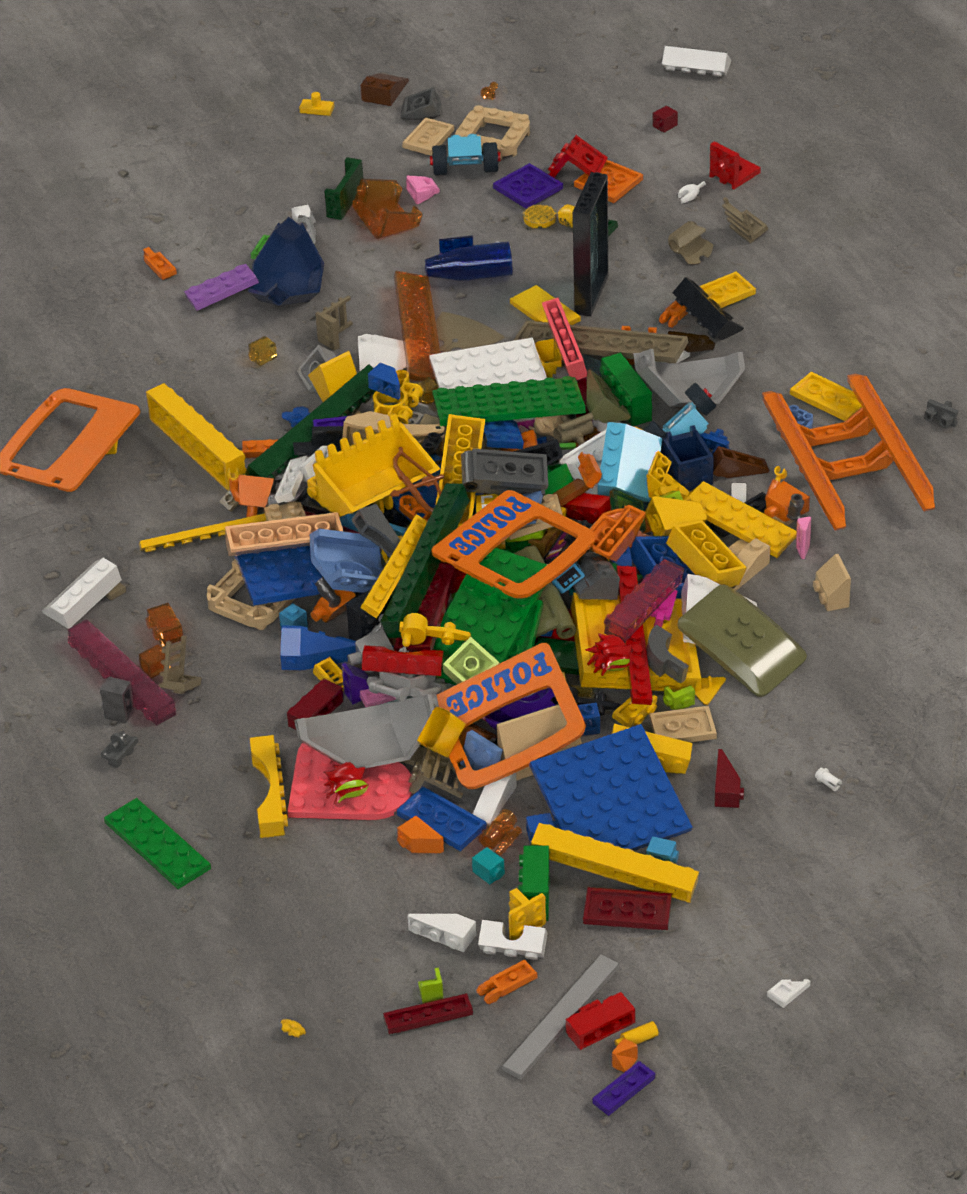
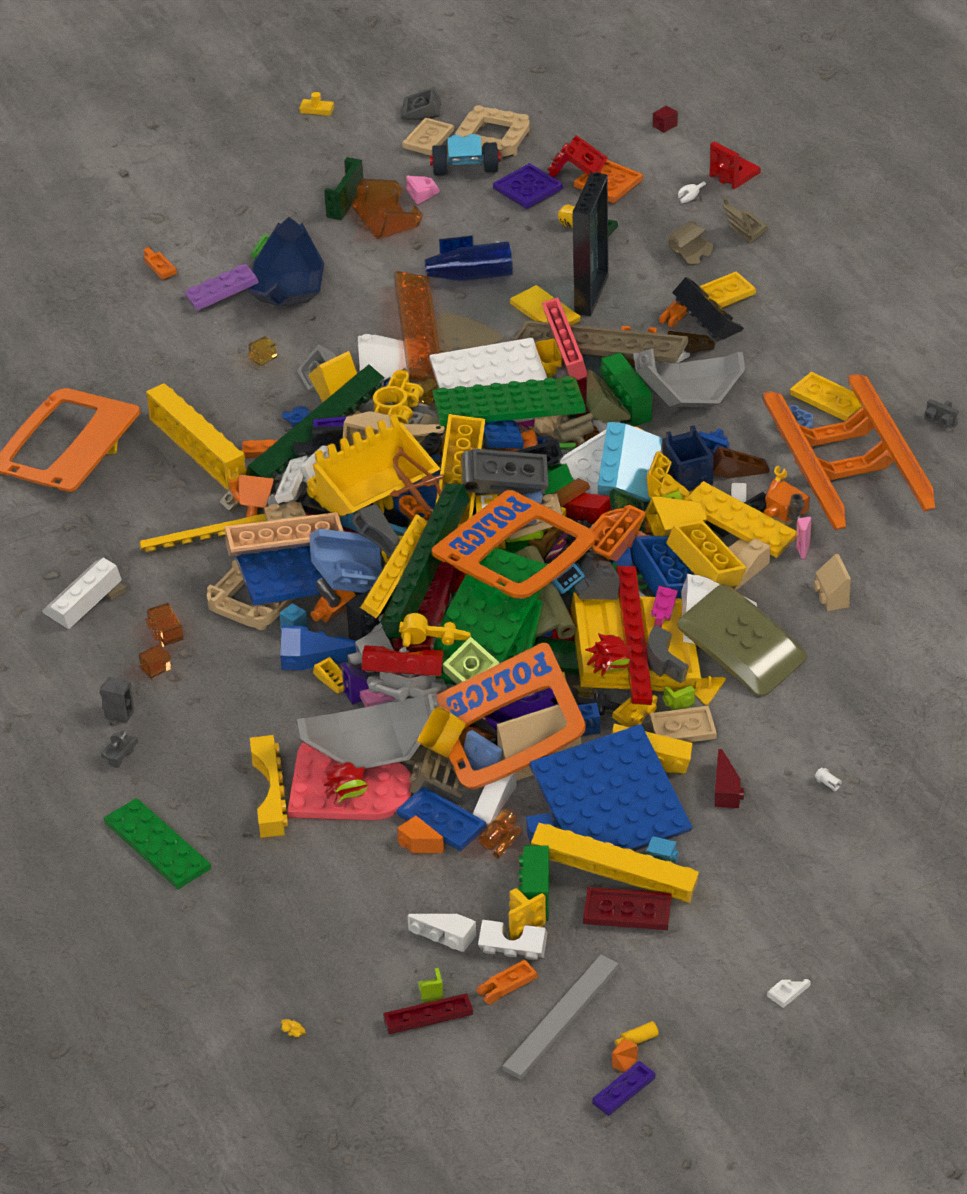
clear pink brick [67,619,176,726] -> none
dark tan plate [159,635,201,694] -> none
dark red brick [287,678,344,730] -> none
white piece [291,205,316,244] -> none
dark tan plate [315,296,353,351] -> none
reddish brown slope [361,73,409,106] -> none
blue slope [368,362,401,400] -> none
teal brick [472,847,505,885] -> none
clear orange piece [481,82,498,100] -> none
yellow tile [523,204,557,228] -> none
red piece [566,992,635,1050] -> none
orange hinge [578,452,602,489] -> none
clear pink brick [604,559,684,643] -> none
brick [643,383,717,453] -> none
white slope [662,46,731,77] -> none

